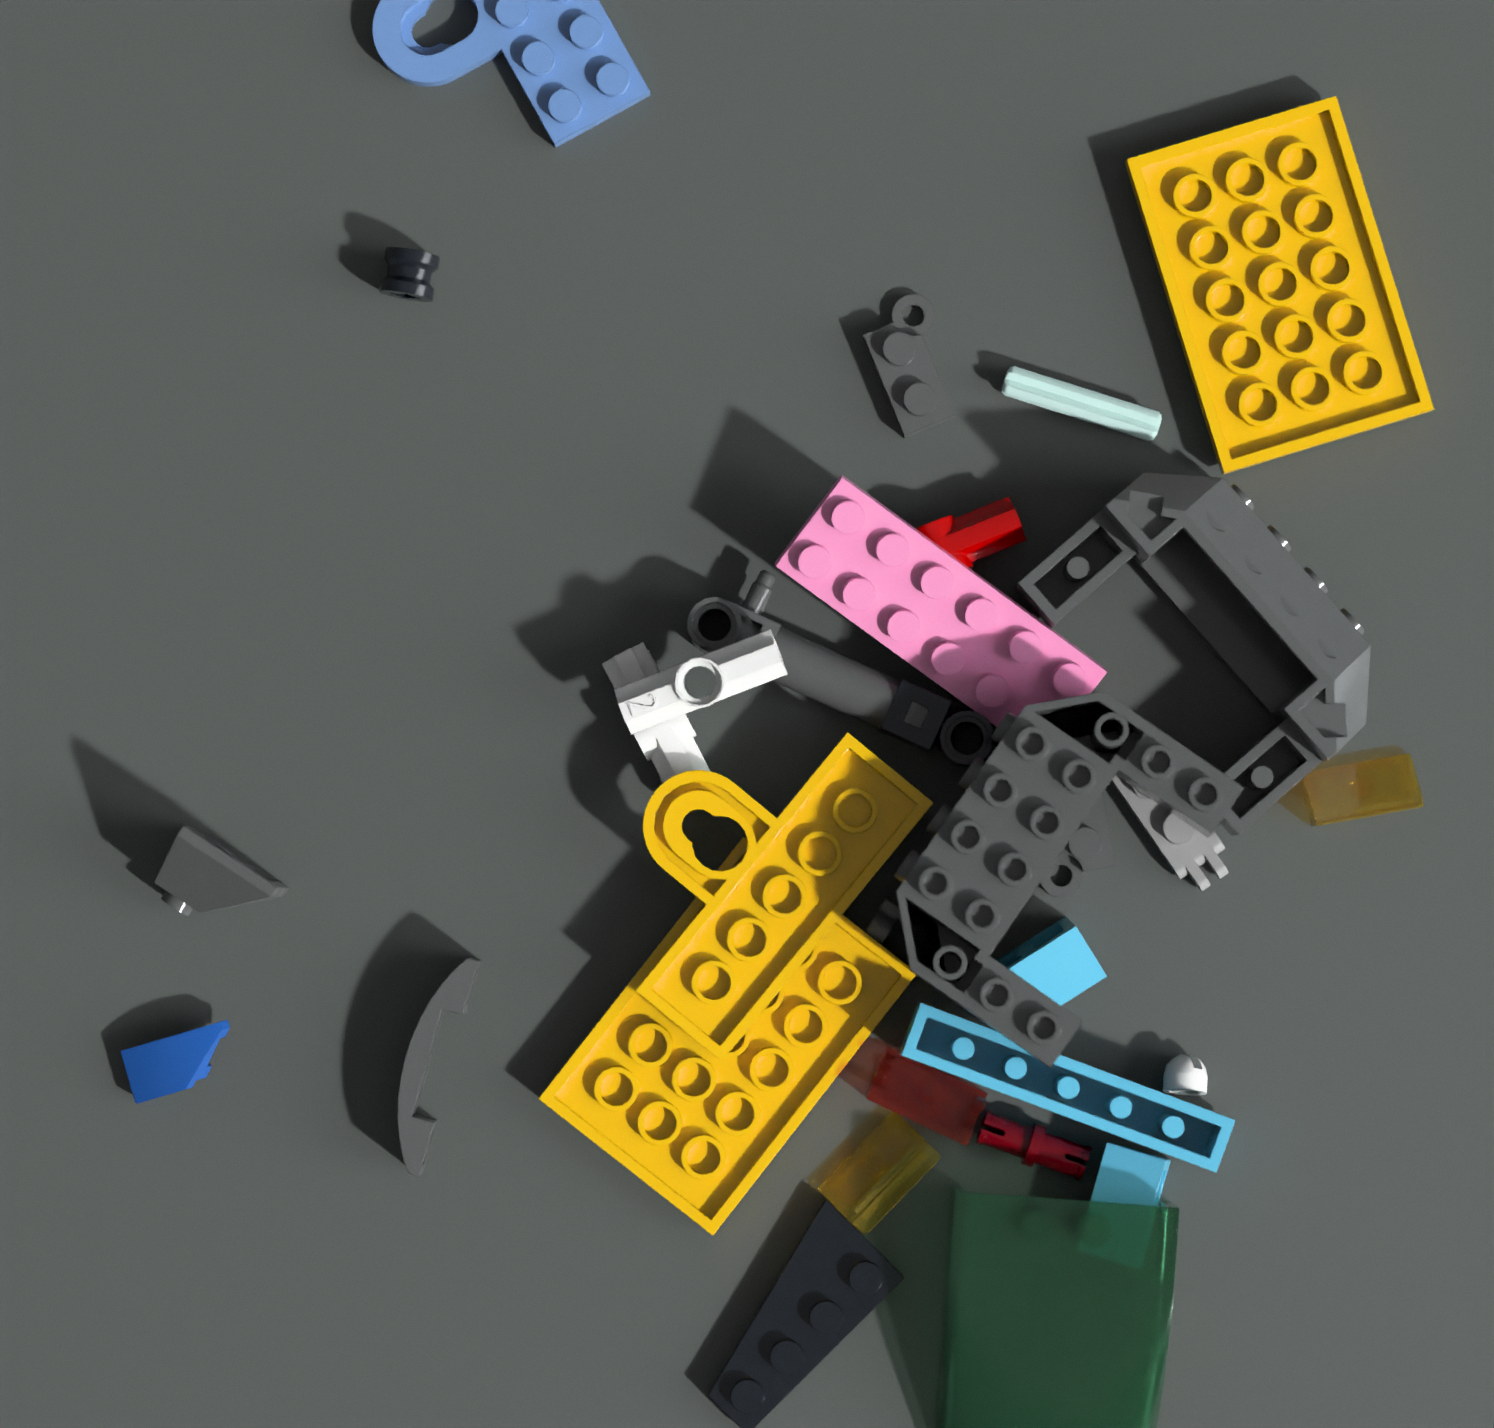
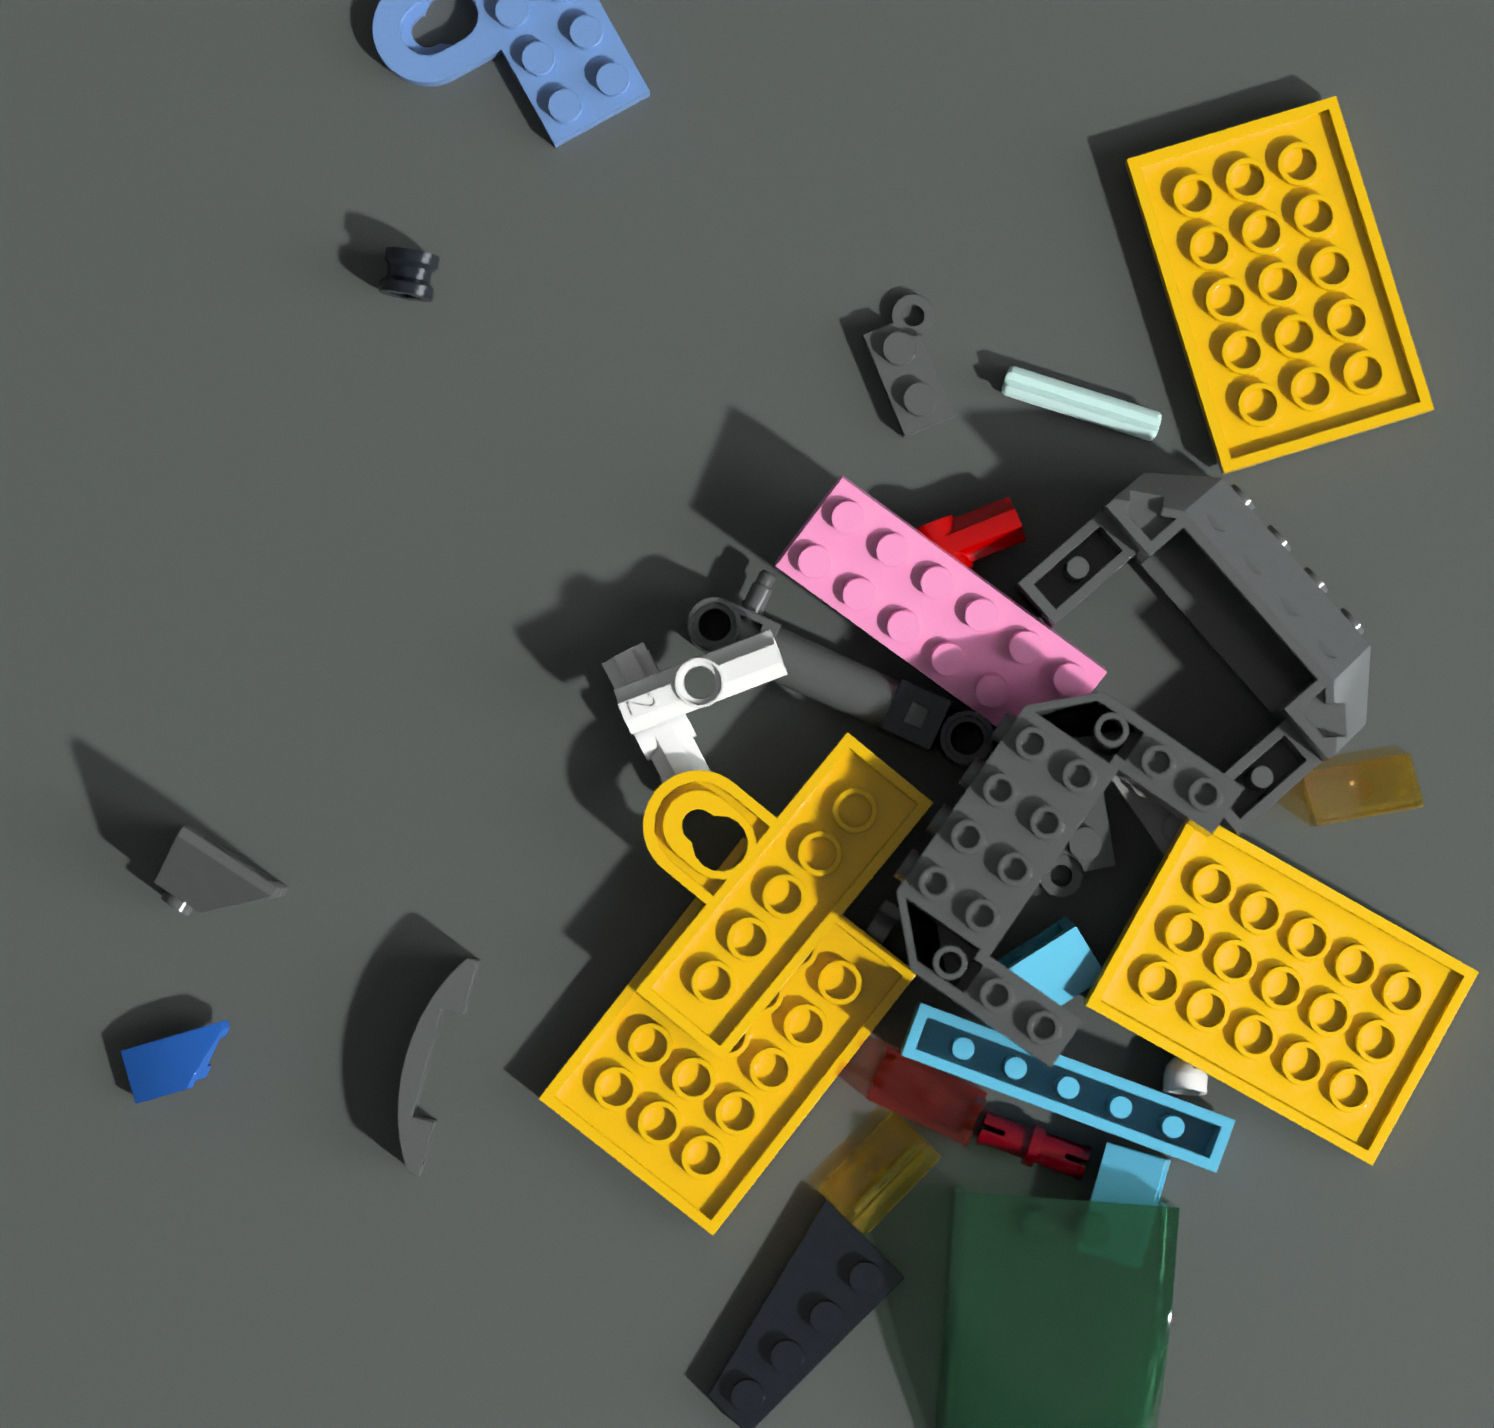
none -> yellow plate [1082,821,1479,1166]

